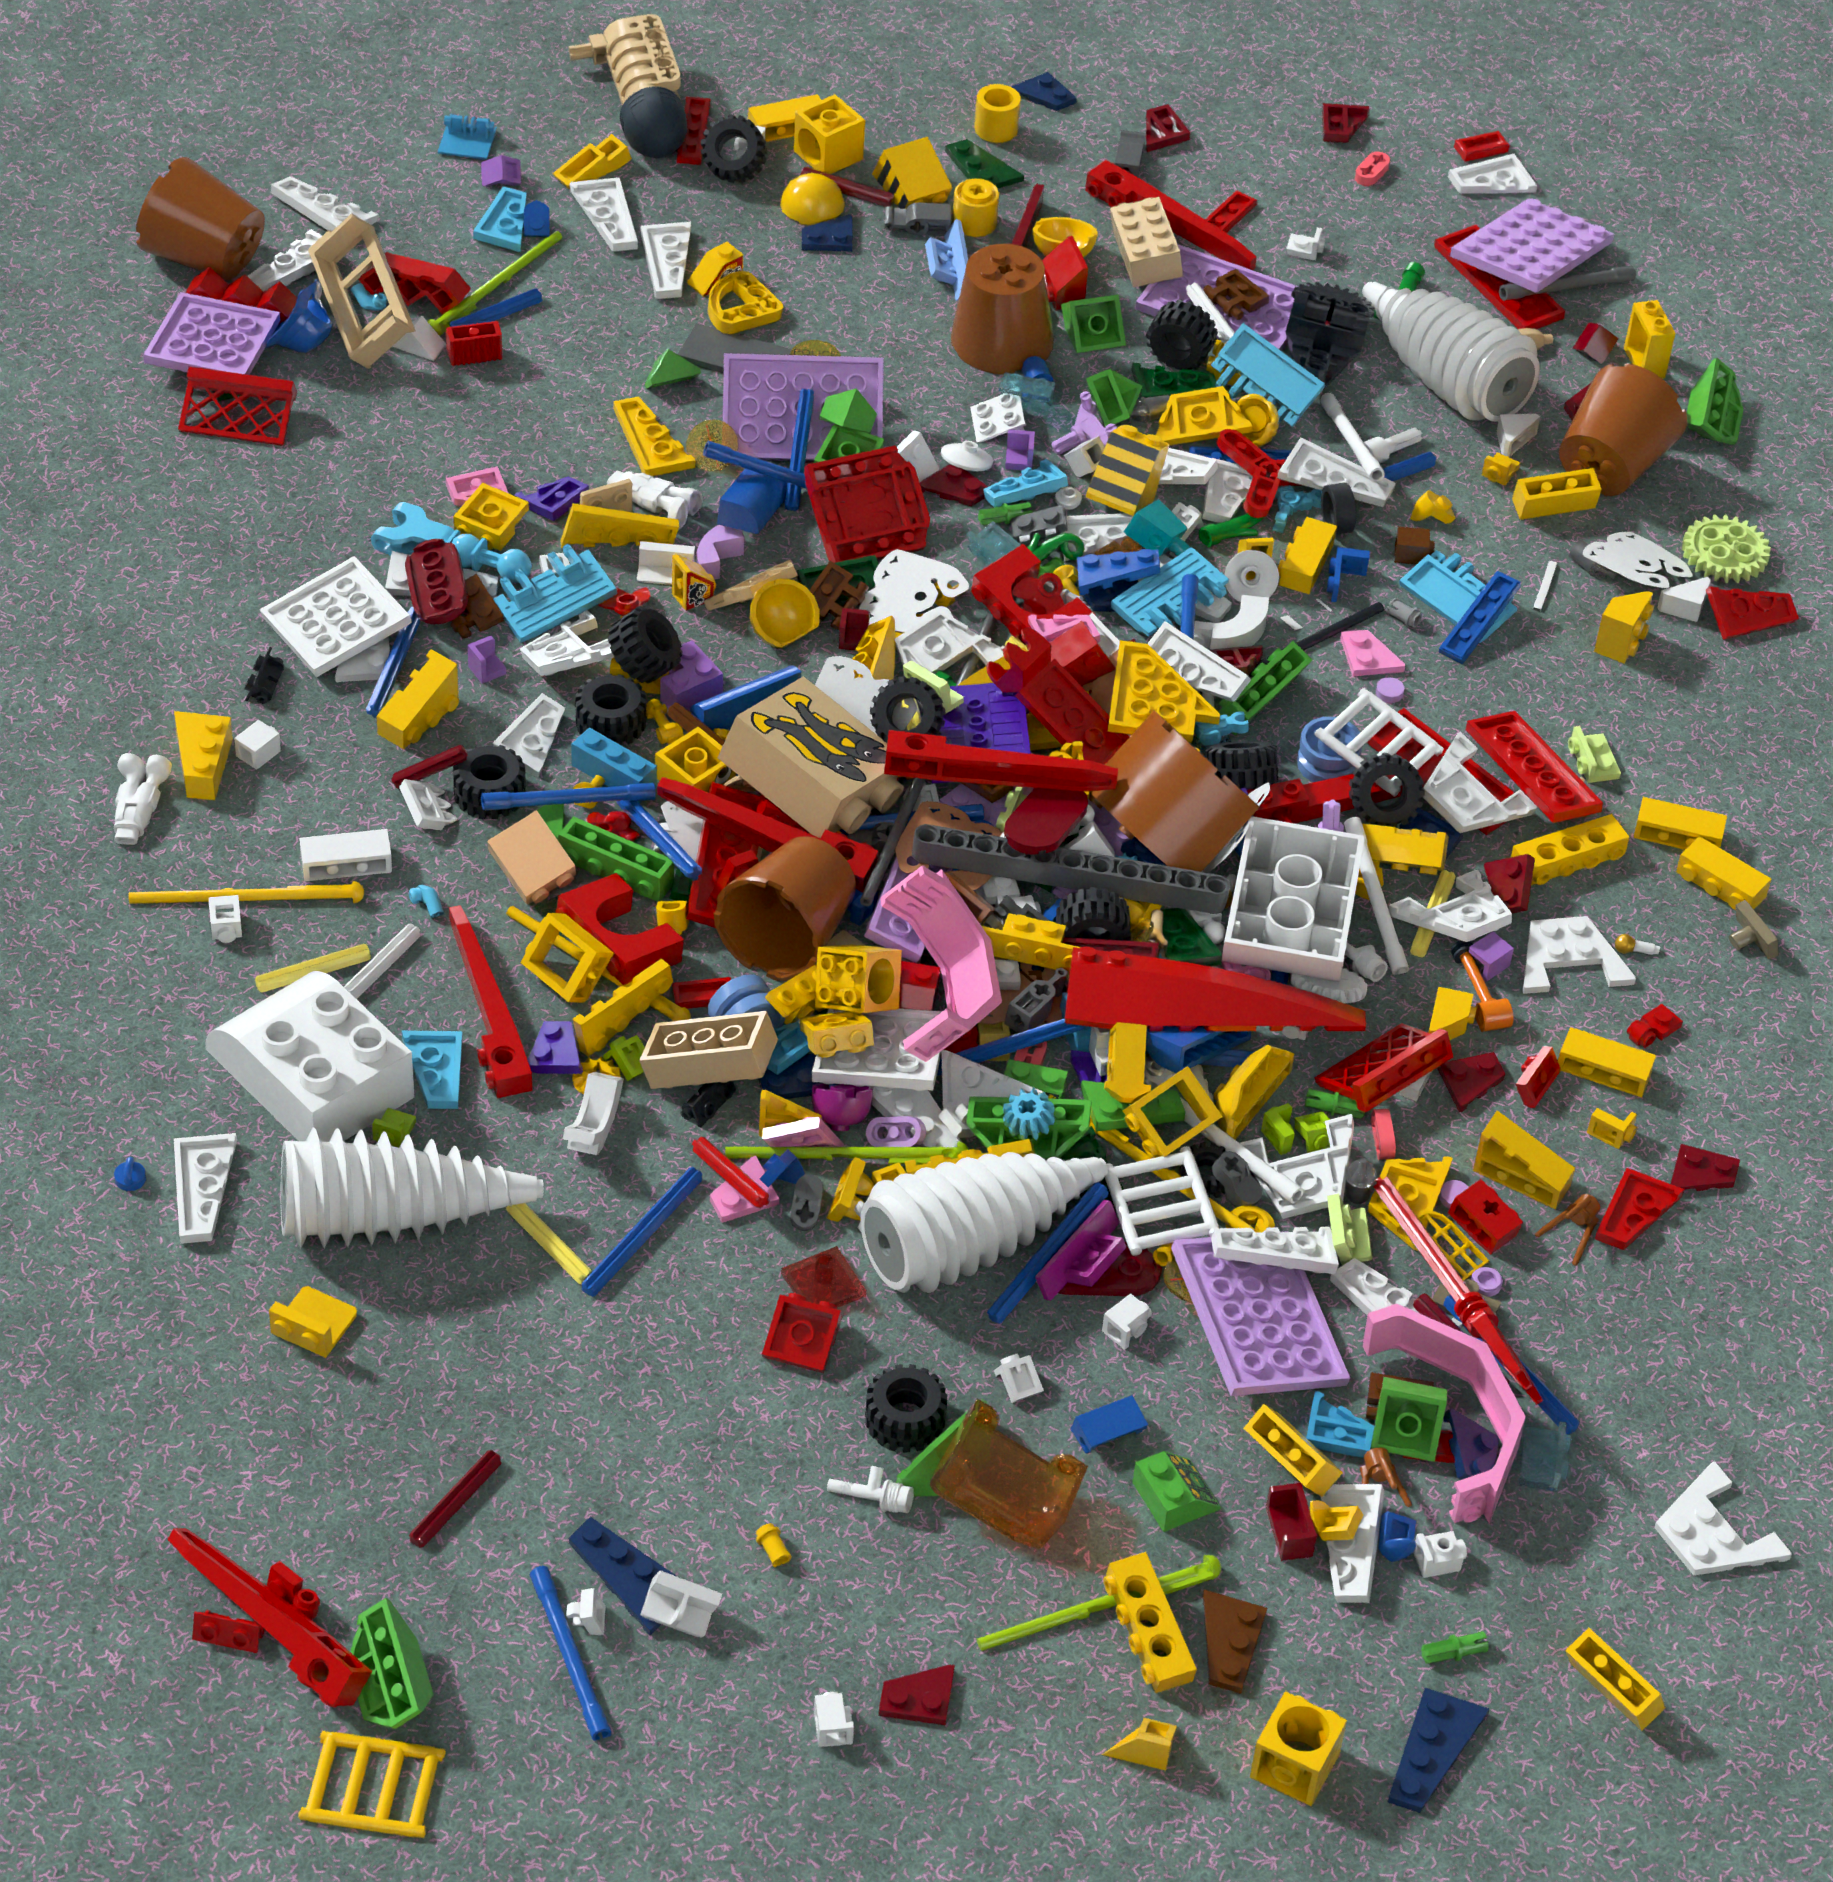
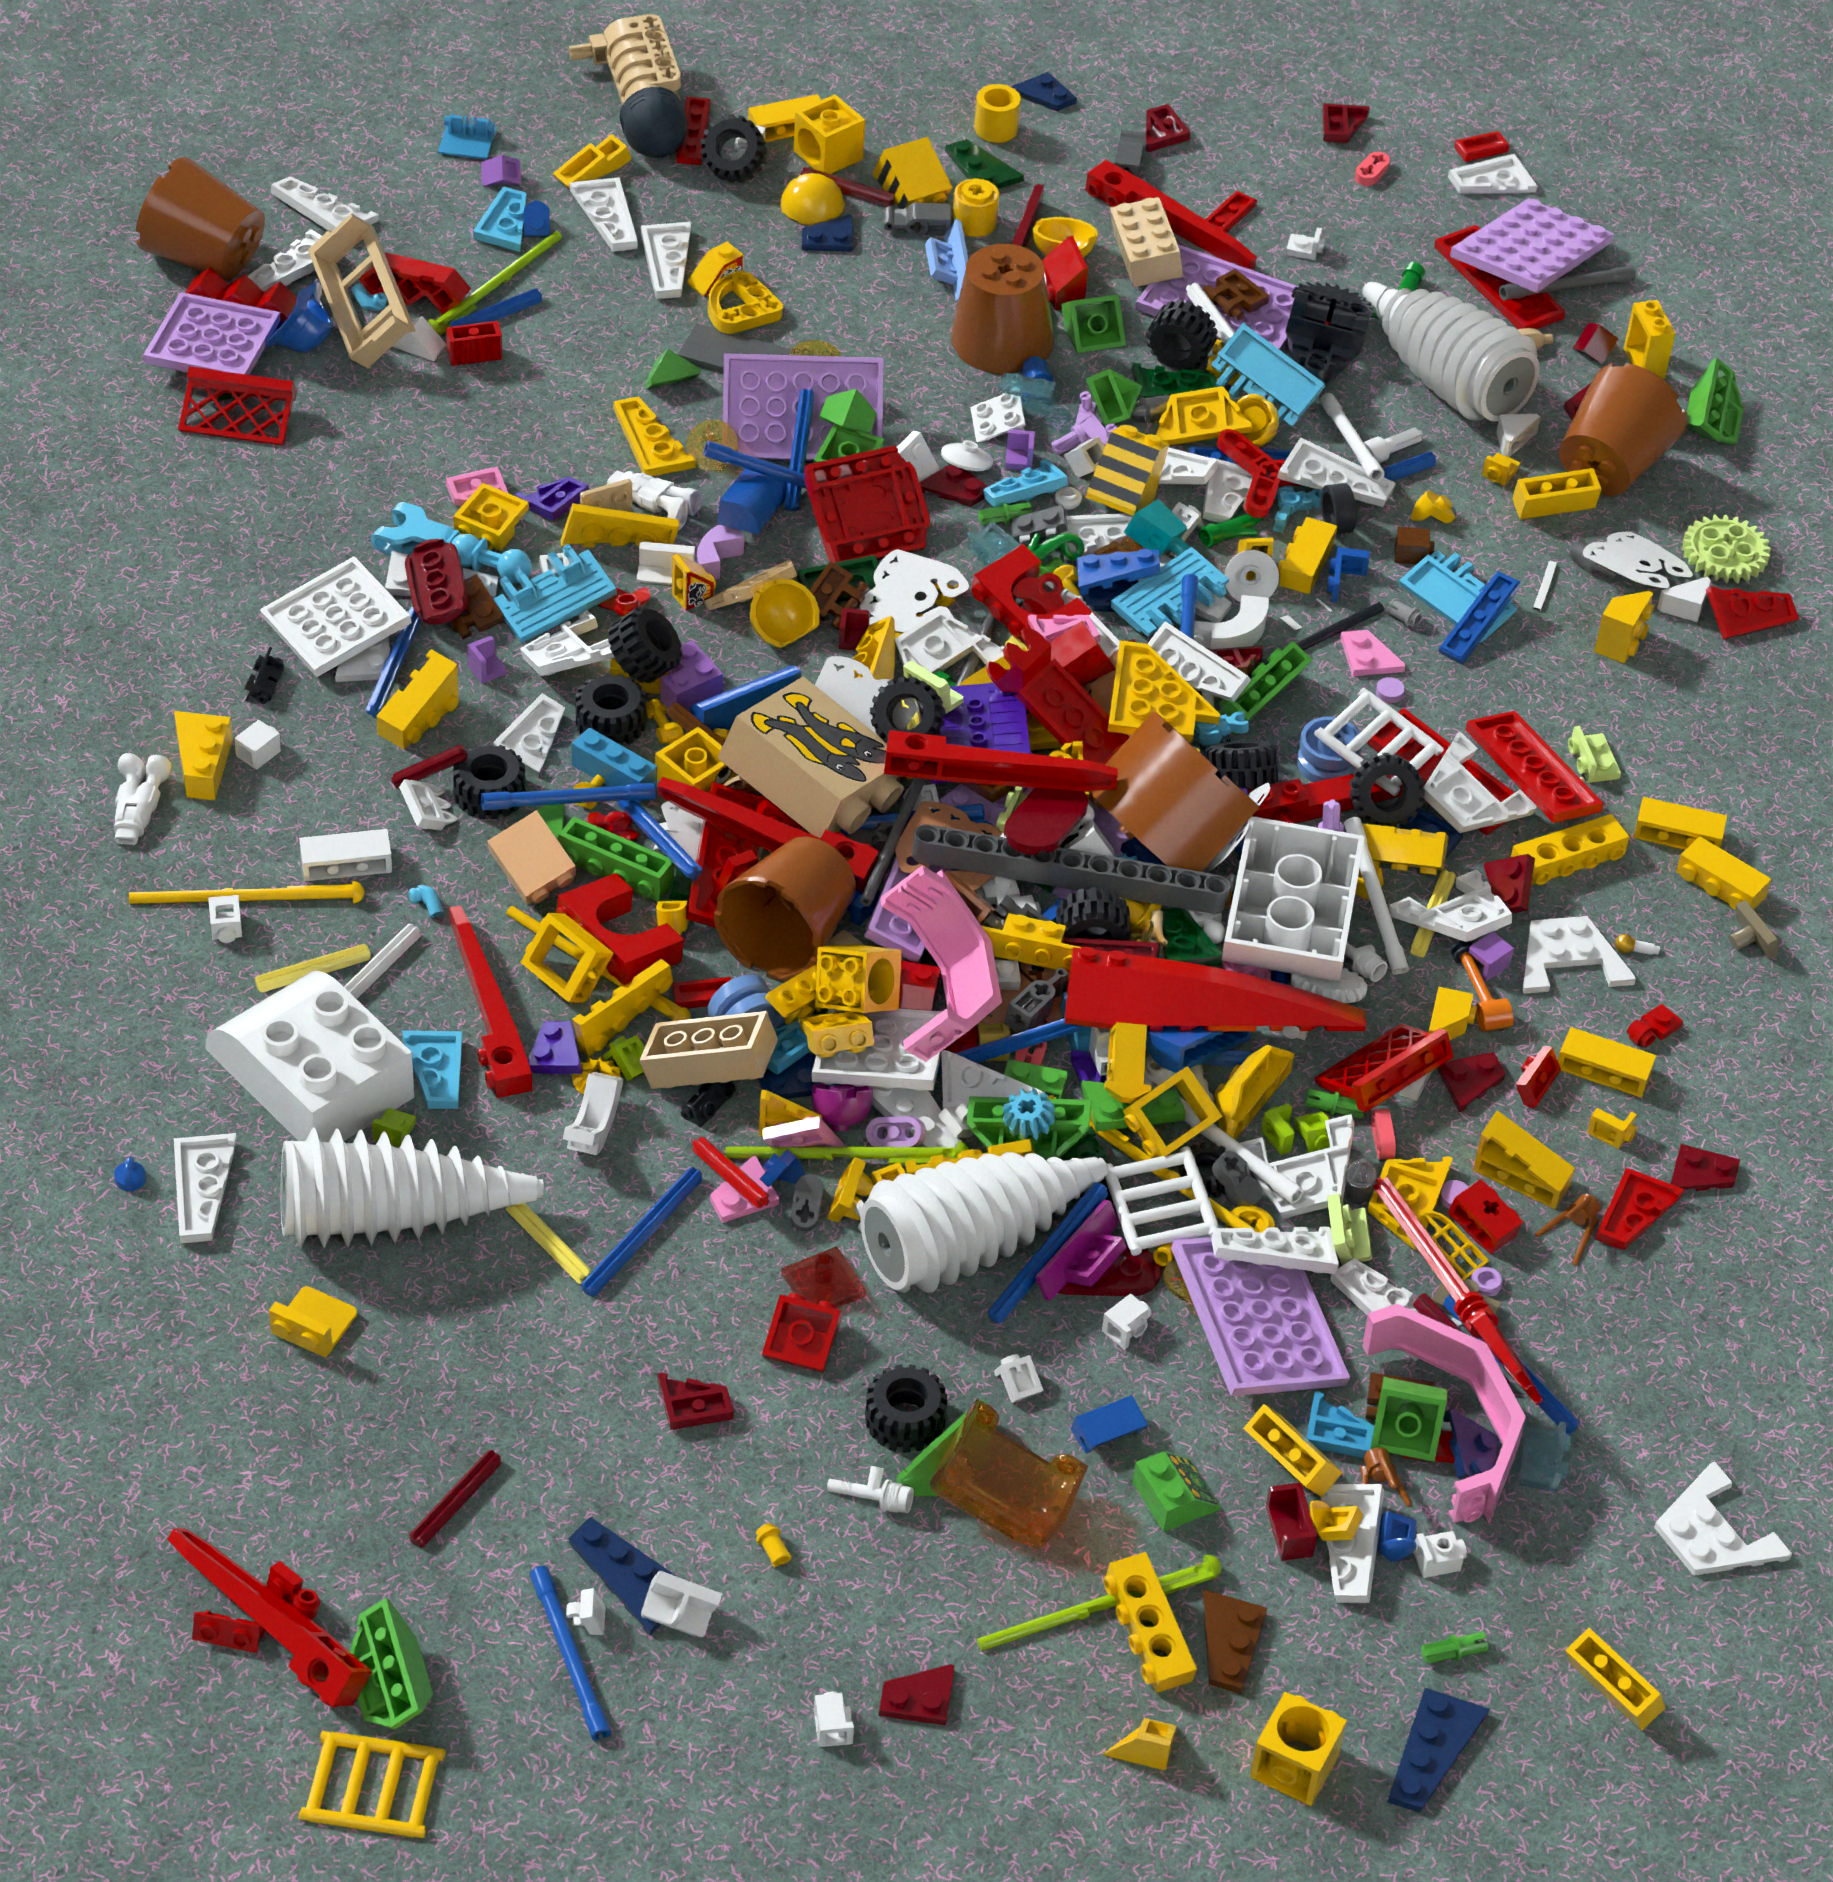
none -> dark red wing [657,1373,734,1430]

